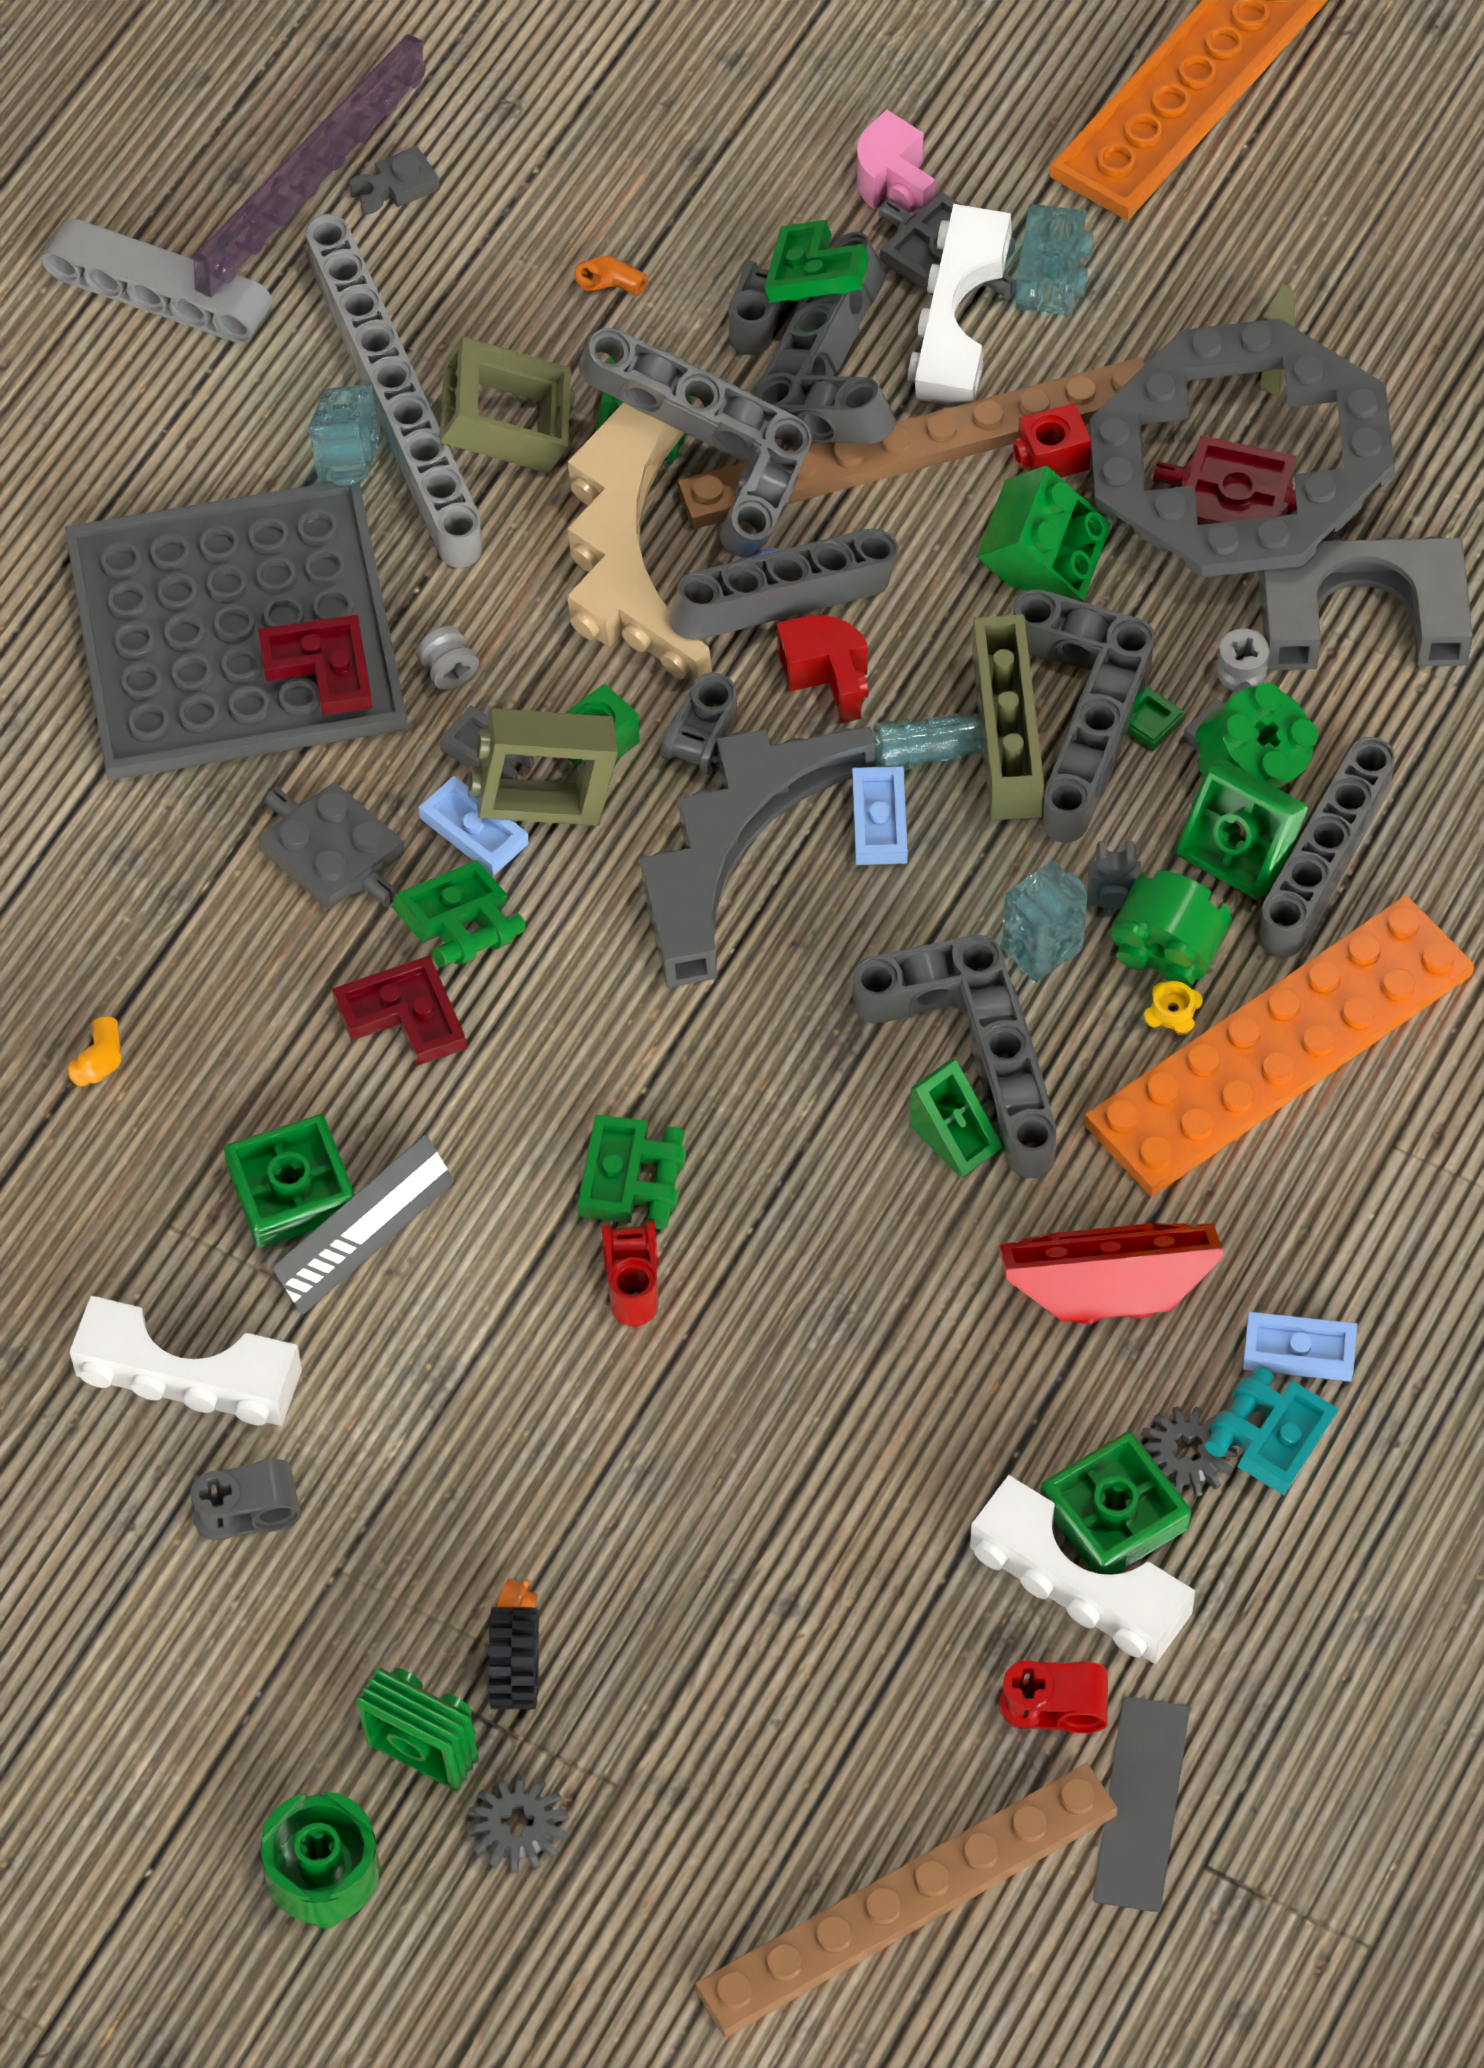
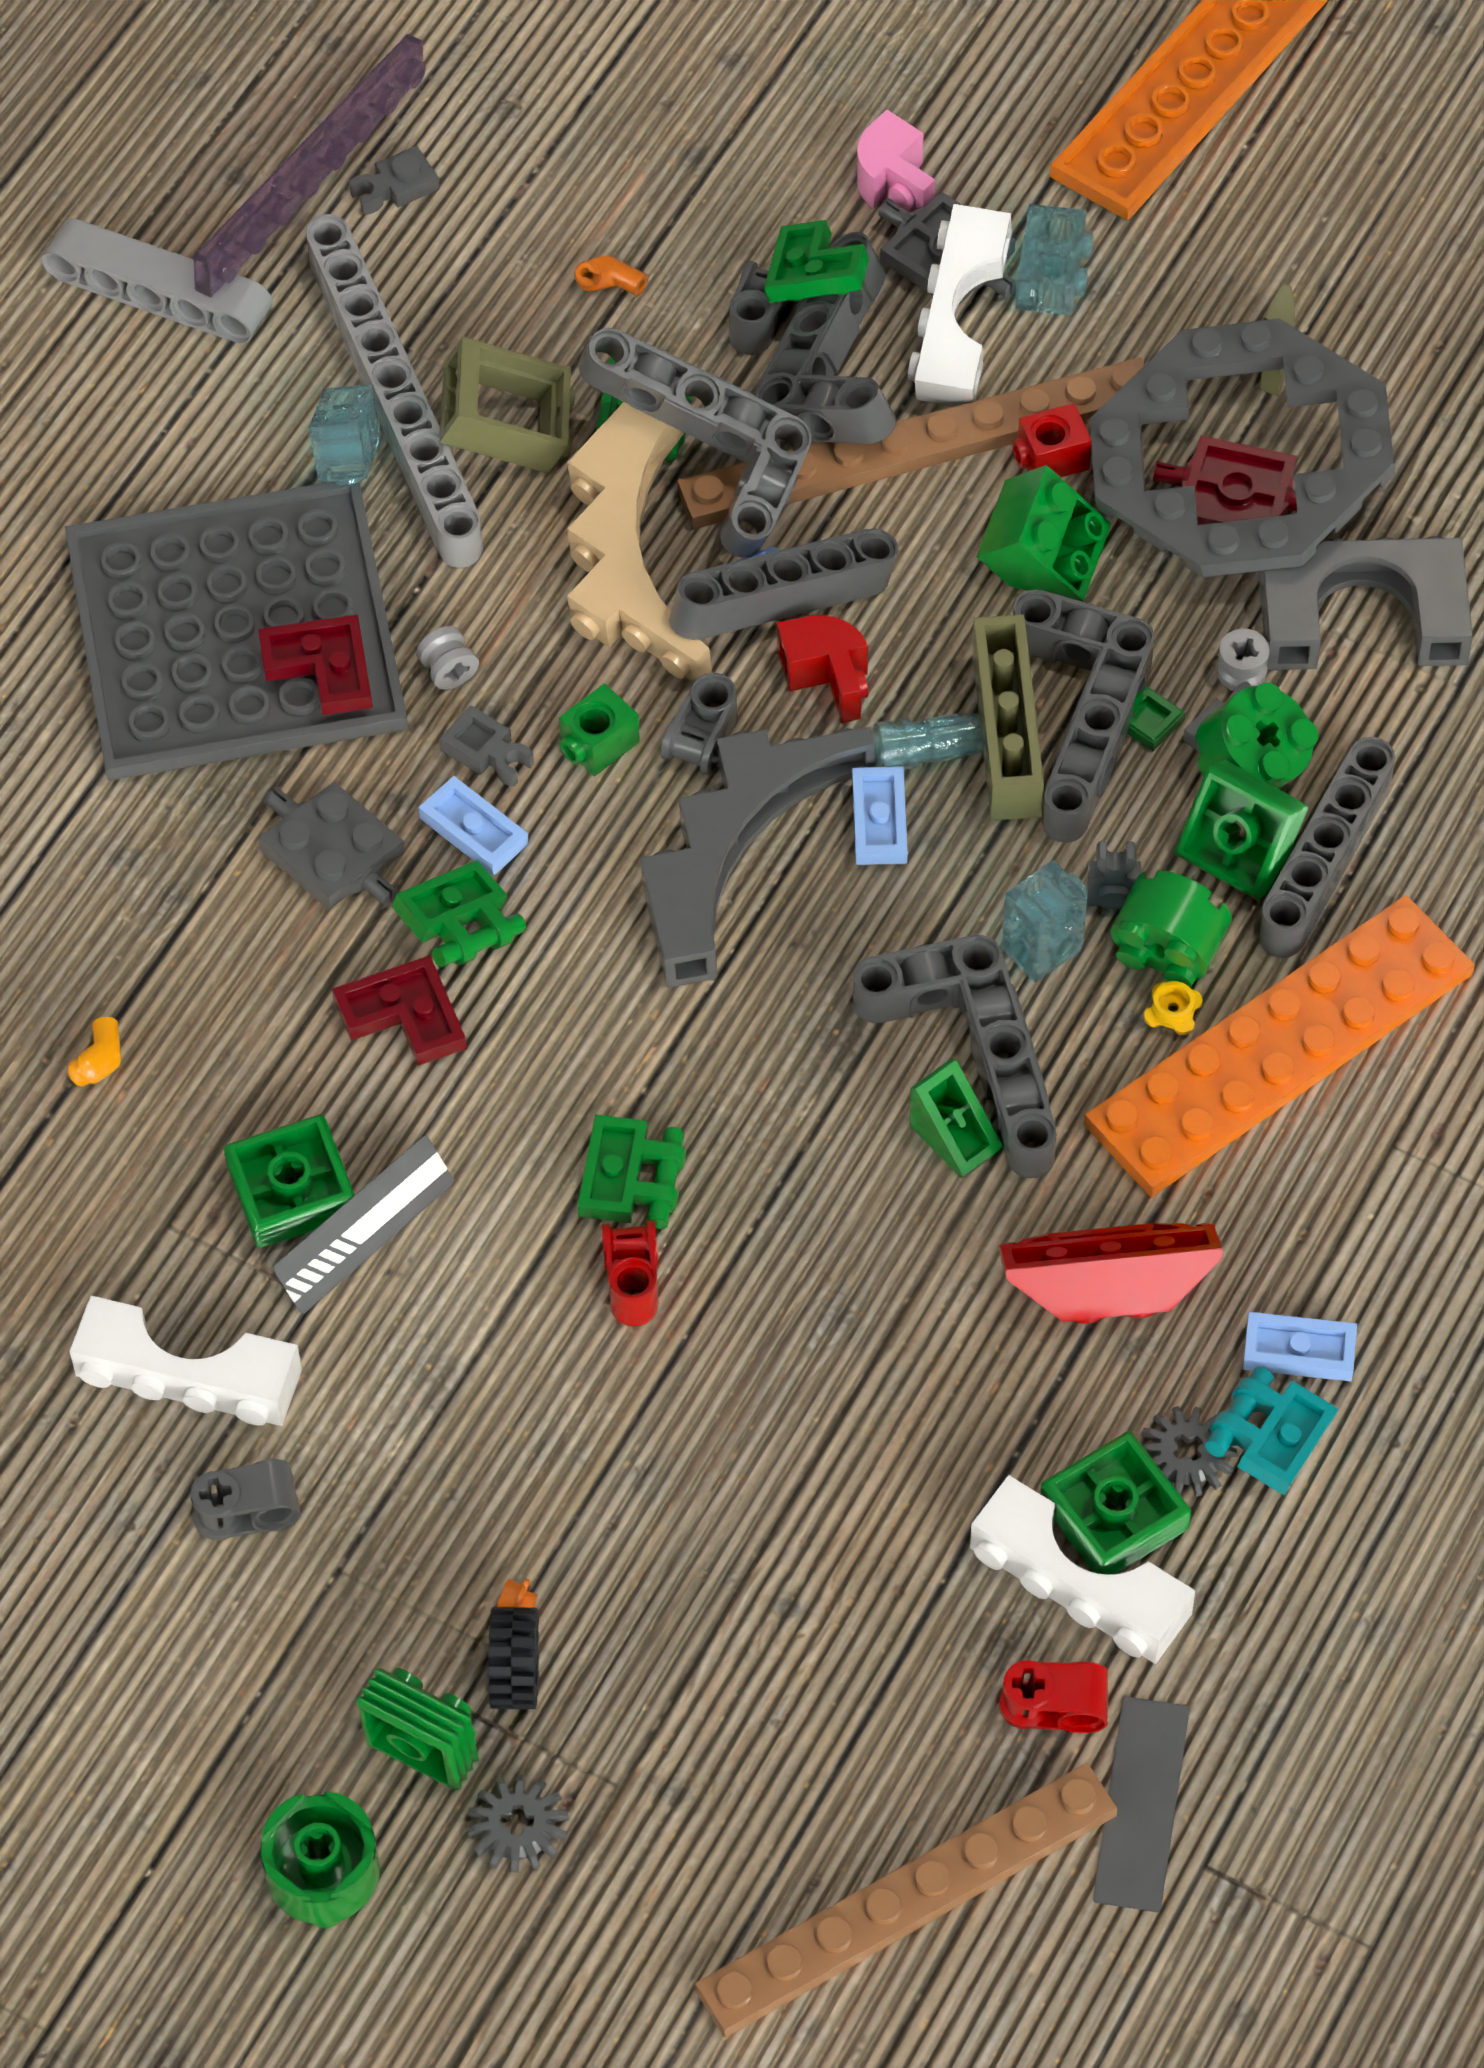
olive window [468,708,618,826] -> none

